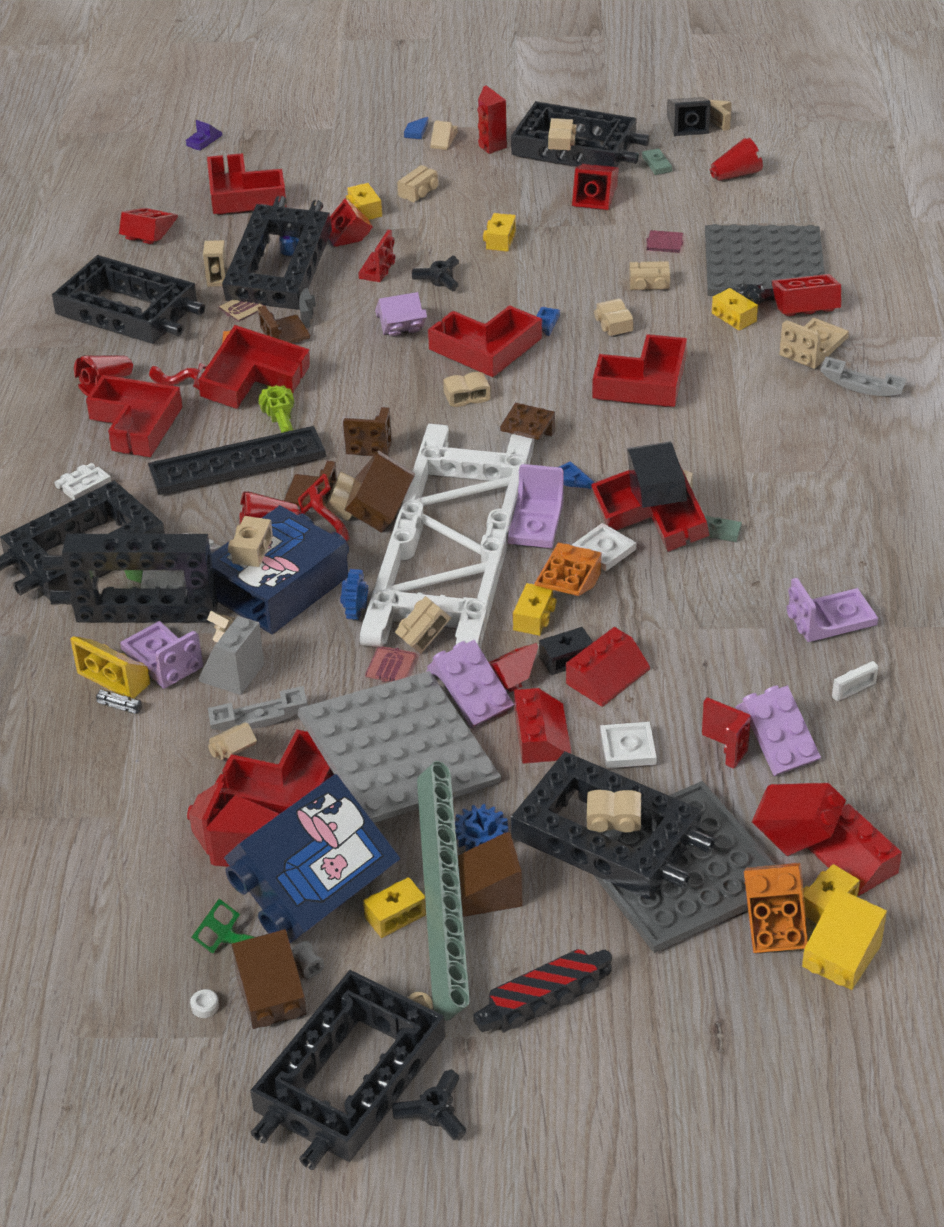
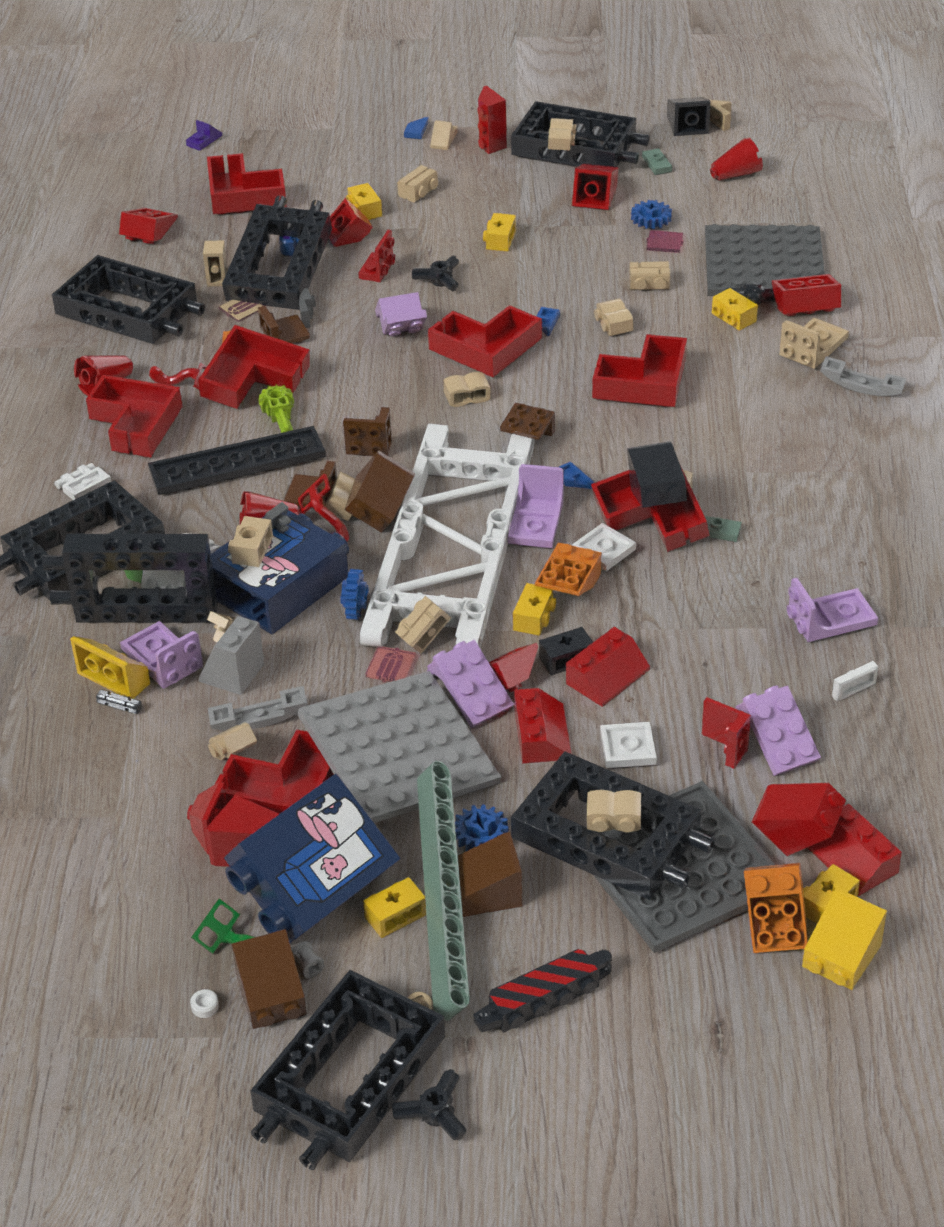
none -> dark grey tile [265,502,291,534]
none -> blue gear [631,200,672,229]

